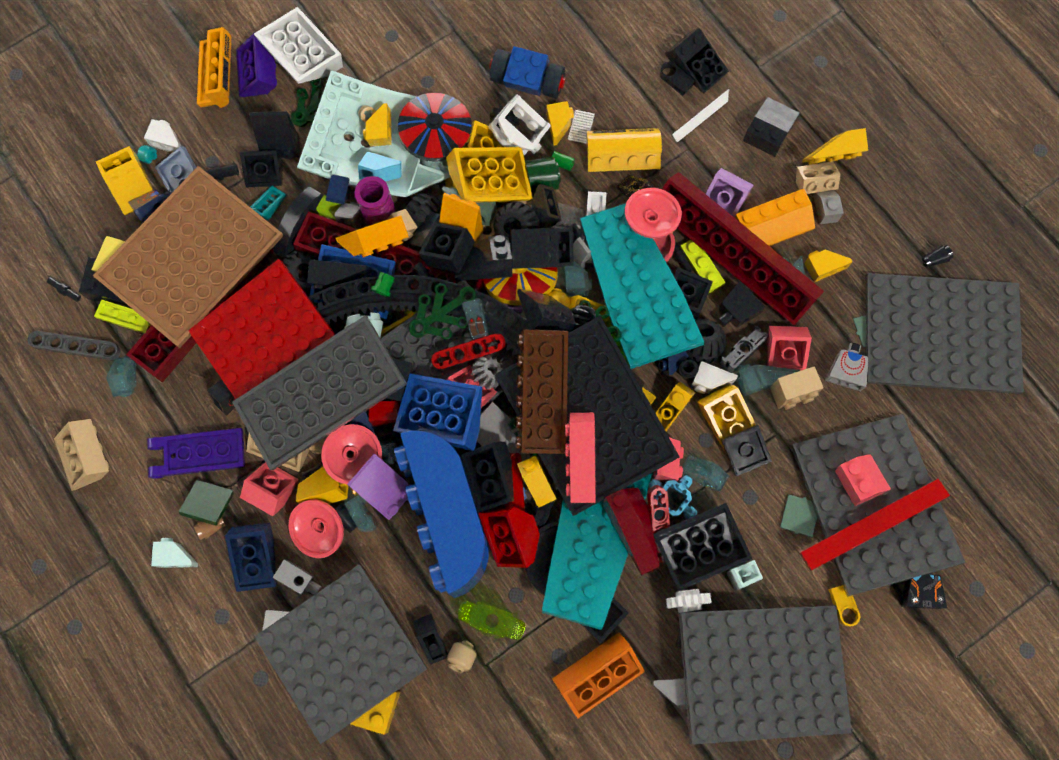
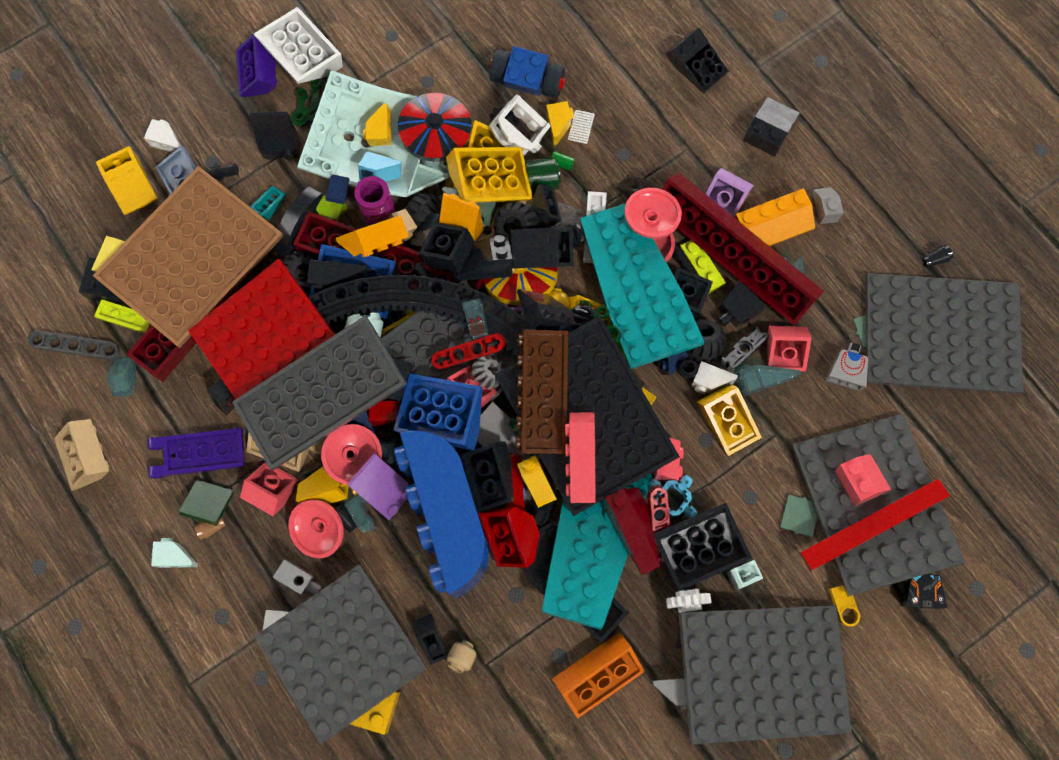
black bar [47,277,81,302] -> none
dark blue torso [128,190,172,224] -> none
teal piece [137,145,157,164] -> none
light orange brick [197,27,232,108] -> none
dark blue slope [225,522,277,592] -> none
black slope [239,150,283,188] -> none
light grey slope [334,202,363,229] -> none
tan bush [358,105,376,123] -> none
green bush [371,272,395,298] -> none
dark green plant [409,283,476,340] -> none
clear neon green piece [458,601,525,640] -> none
clear light blue slope [564,261,593,297] -> none
light grey slope [573,237,591,272] -> none
yellow brick [586,128,662,172] -> none
yellow slope [656,382,695,432] -> none
black piece [660,62,695,96] -> none
white sticker [672,89,729,142] -> none
clear light blue slope [682,455,729,492] -> none
black tile [721,425,772,476] -> none
tan brick [770,366,823,410] -> none
tan brick [796,161,840,194] -> none
yellow slope [802,128,868,165] -> none
yellow slope [804,250,852,282] -> none

